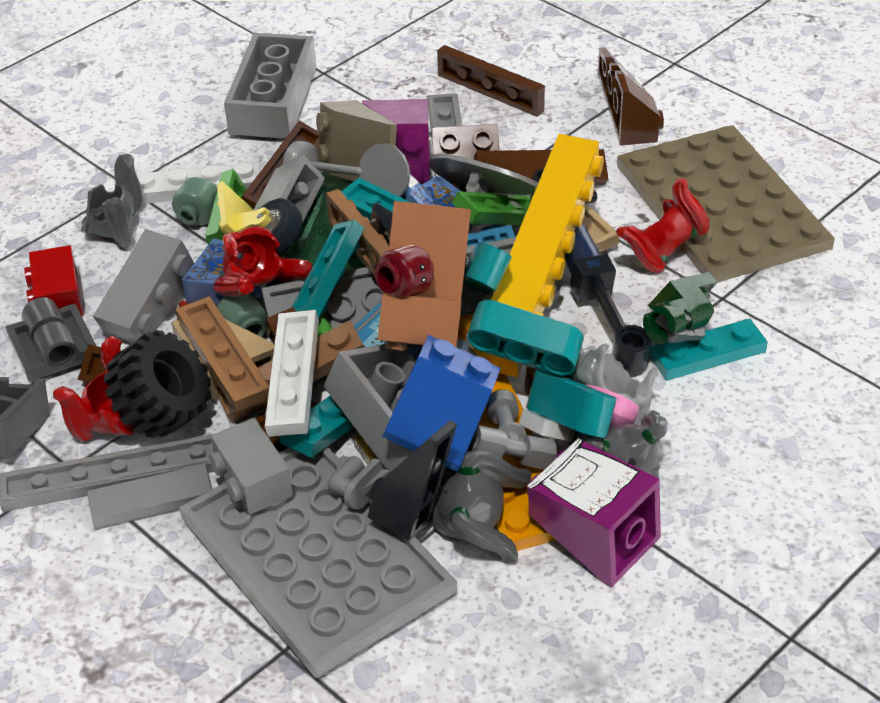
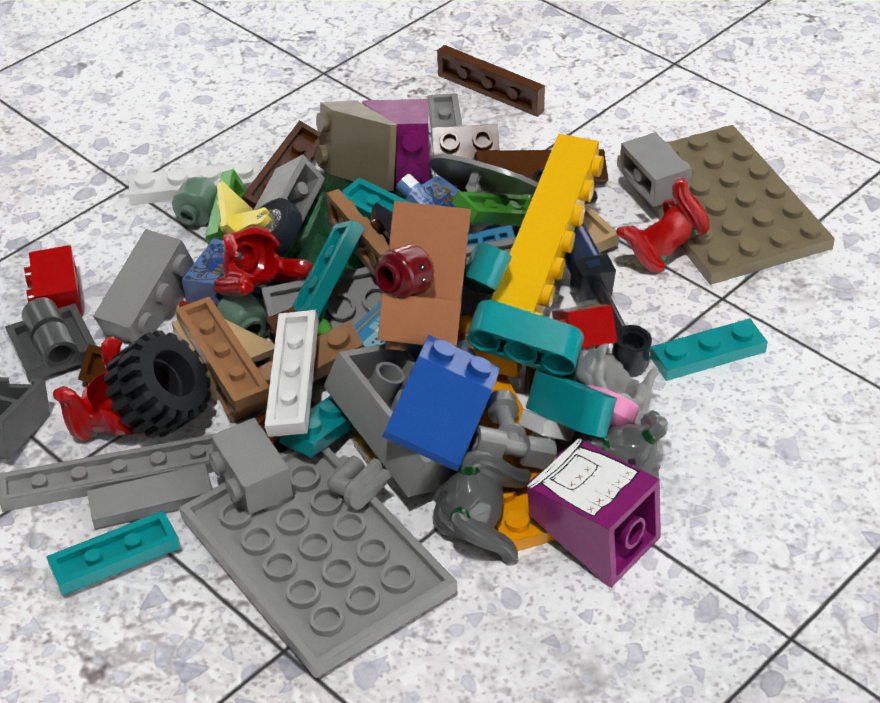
dark grey hair [81,153,143,249] -> none
light grey brick [224,32,316,139] -> none
light grey piece [283,140,410,198] -> none
black slope [367,420,457,541] -> none
reddish brown wedge [598,47,664,146] -> none
dark green plate [643,272,718,345] -> none
none -> teal plate [46,510,181,596]
none -> red brick [552,304,617,348]
none -> light grey brick [619,132,692,207]

